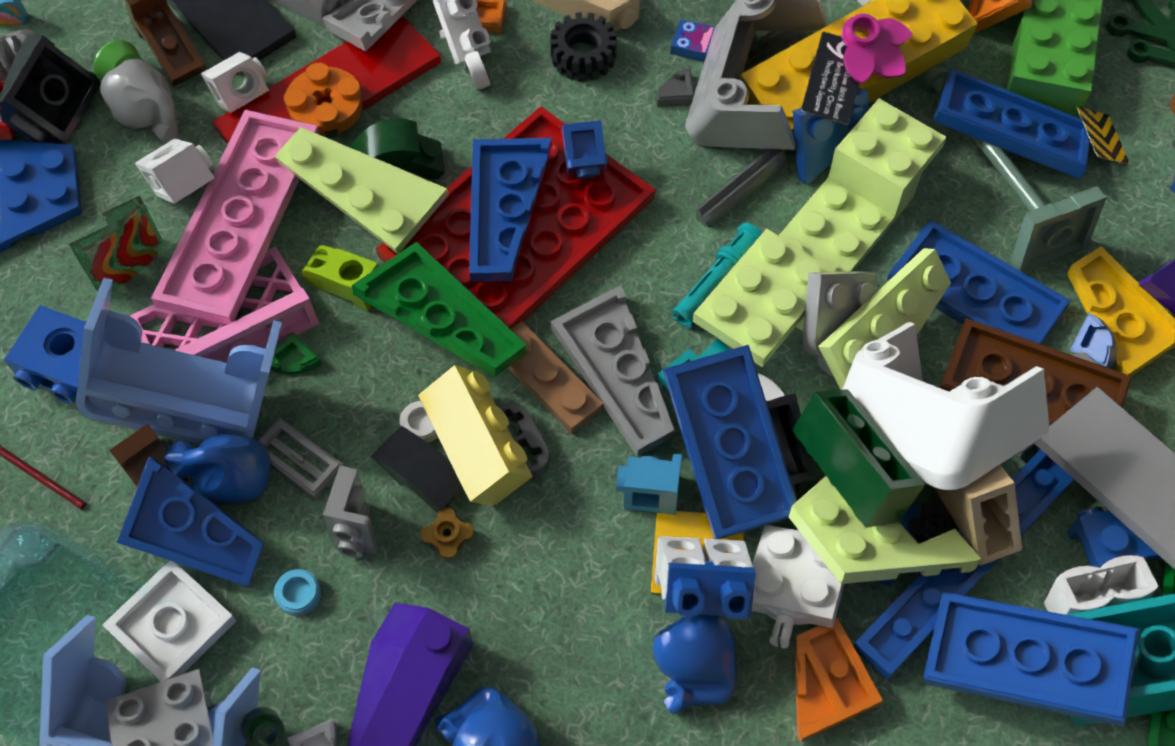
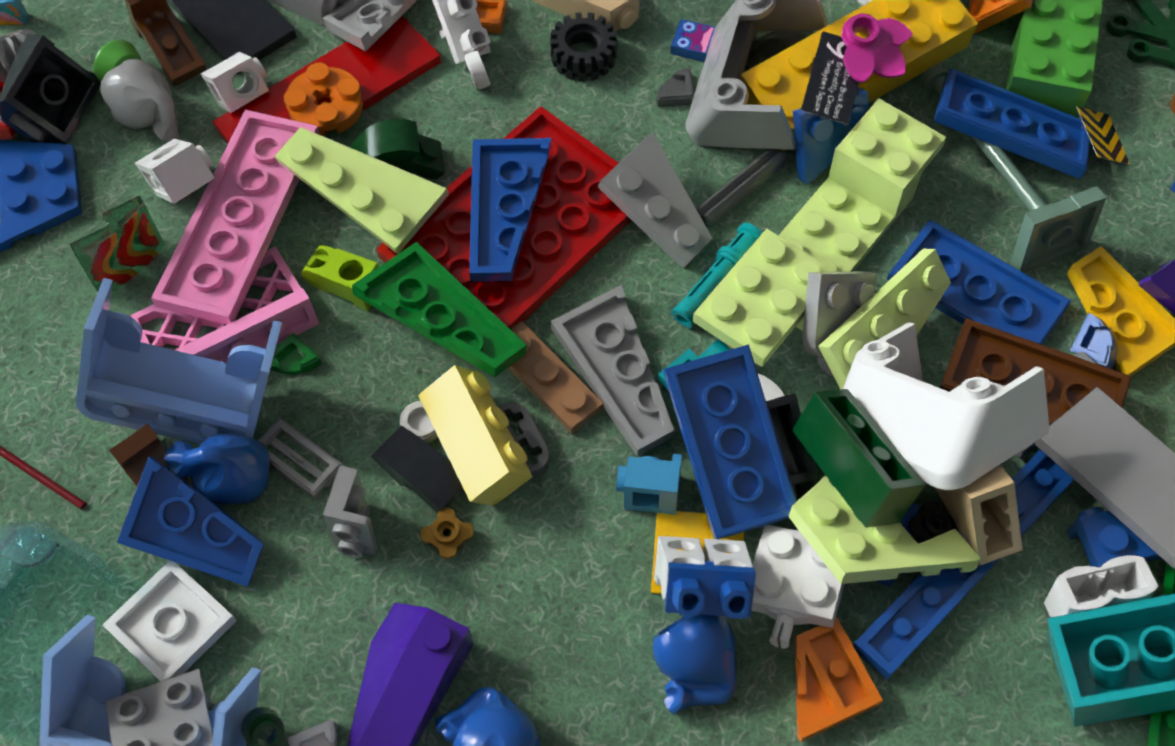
blue brick [4,305,86,404] -> none
medium azure tile [274,569,321,616] -> none
blue bracket [562,120,608,179] -> none
blue tile [923,592,1139,727] -> none
none -> light grey wing [597,132,713,268]

